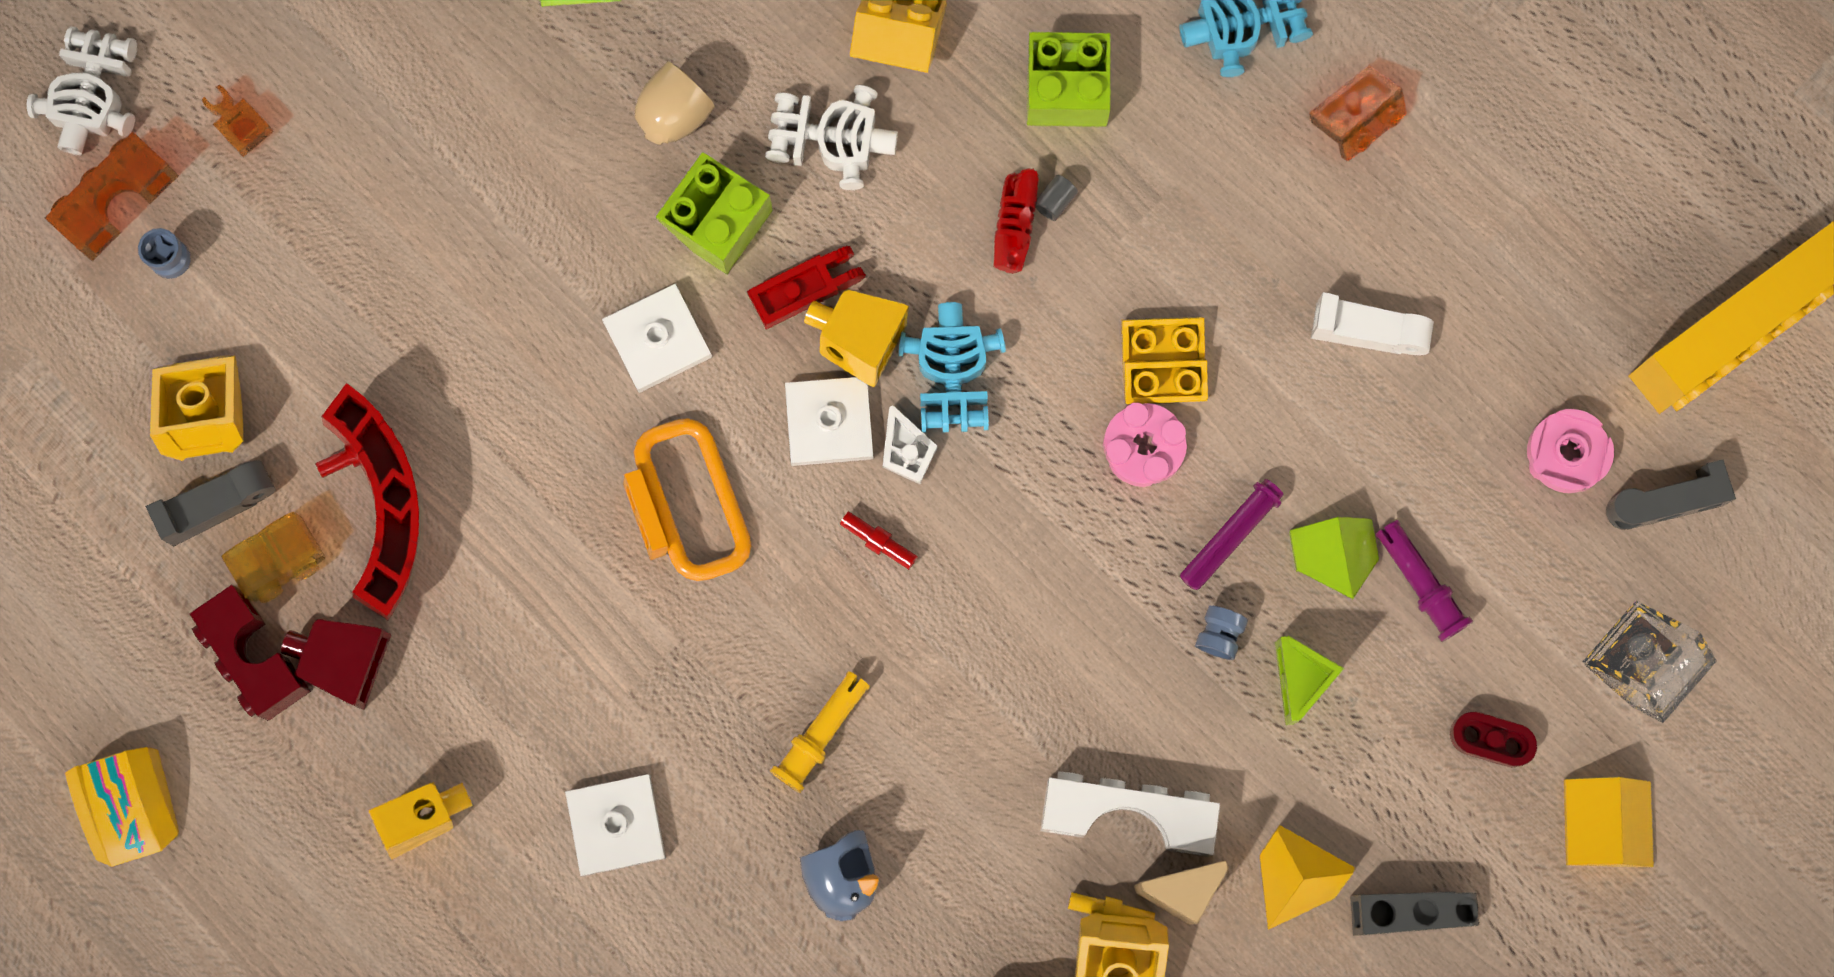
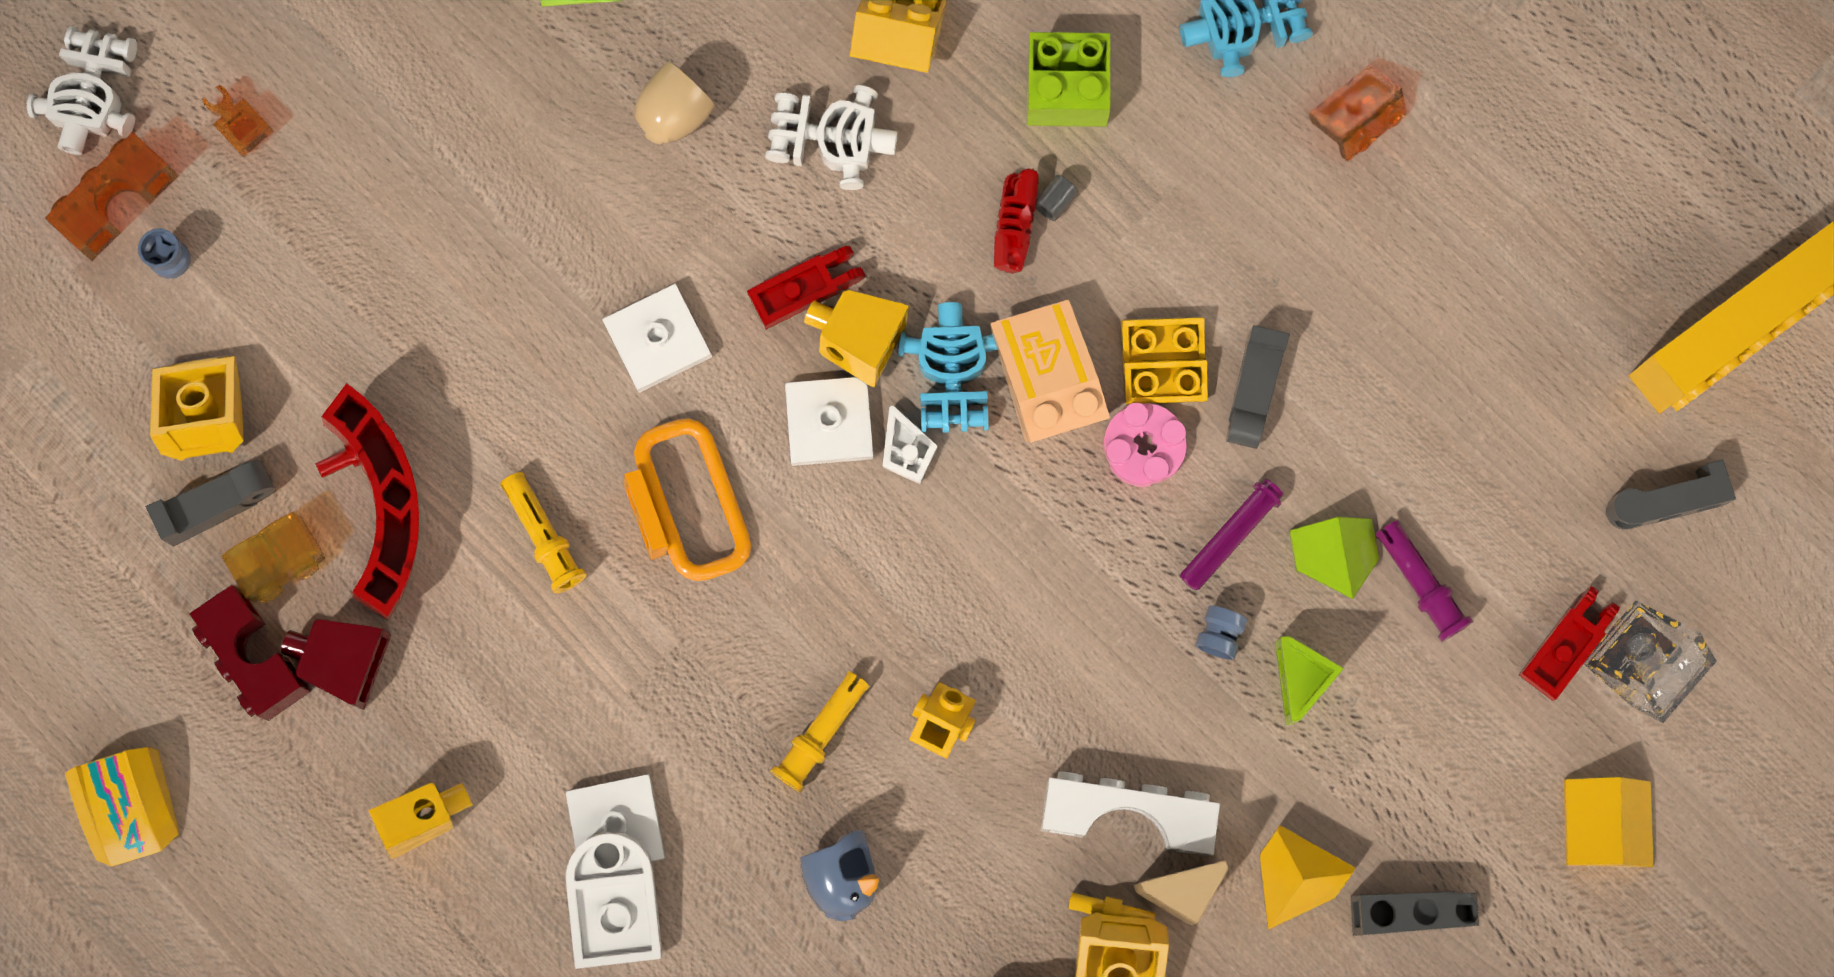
lime slope [656,152,773,274] -> none
red bar [840,511,918,570] -> none
white leg [1311,292,1434,355] -> none
dark red plate [1450,712,1537,768] -> none
bright pink plate [1527,409,1614,493] -> none
none -> yellow pin [500,472,587,594]
none -> white plate [566,832,663,969]
none -> yellow brick [909,682,976,759]
none -> light nougat slope [990,299,1110,443]
none -> dark grey leg [1226,325,1290,449]
none -> red hinge [1519,586,1620,701]

